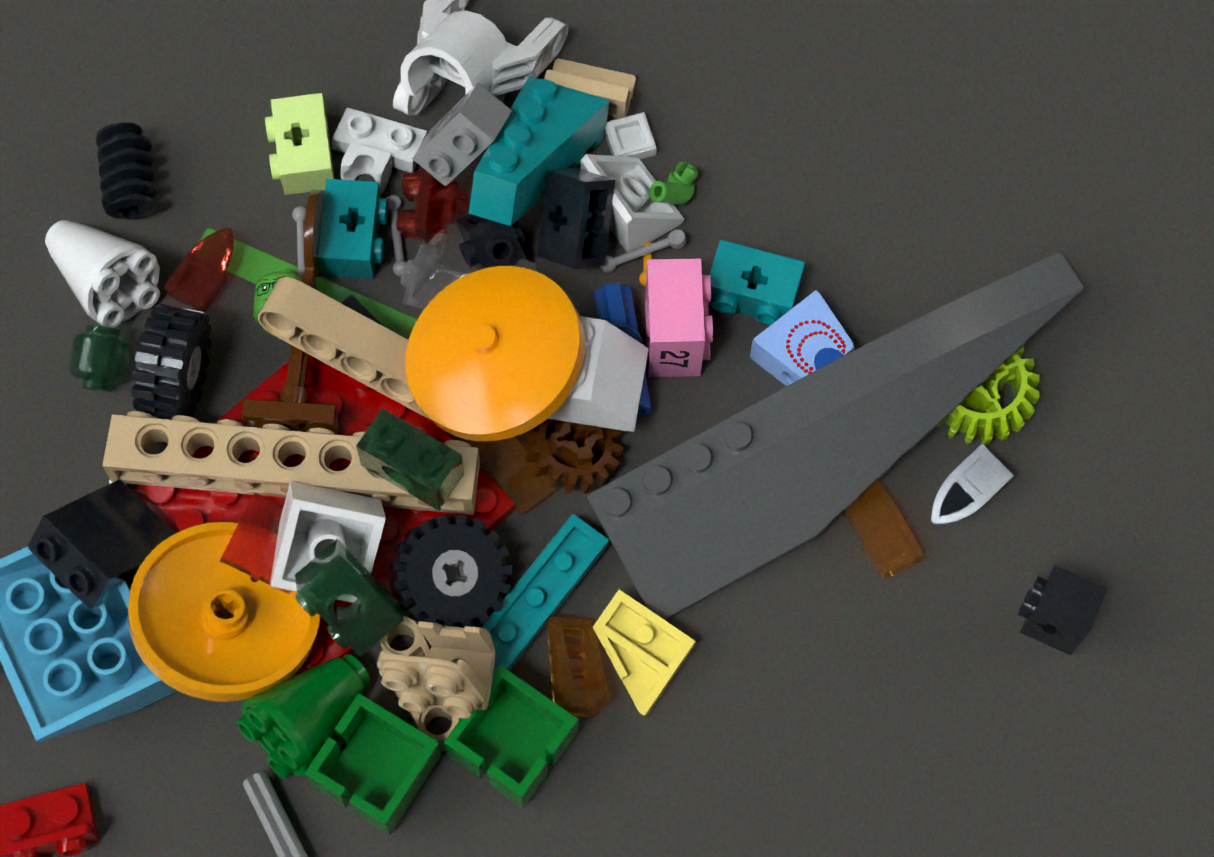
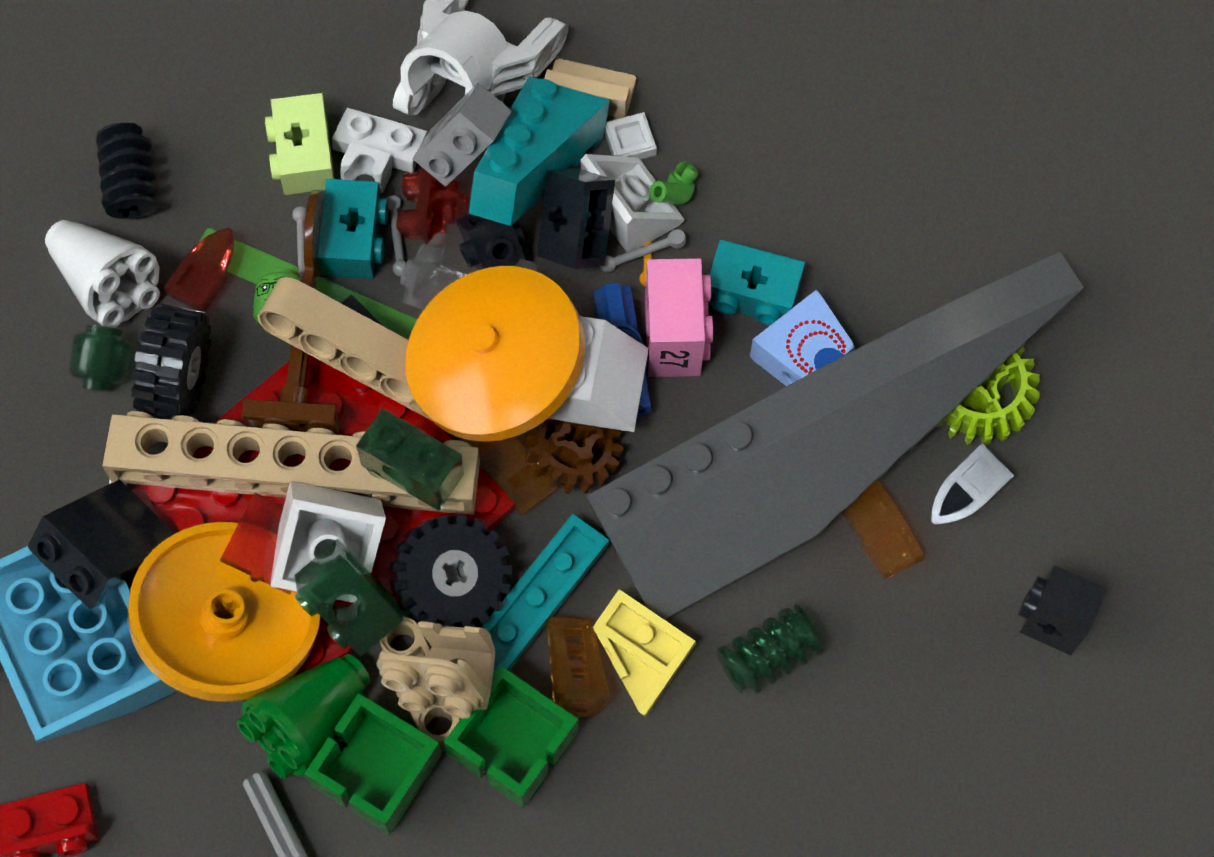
none -> clear green piece [716,604,823,695]

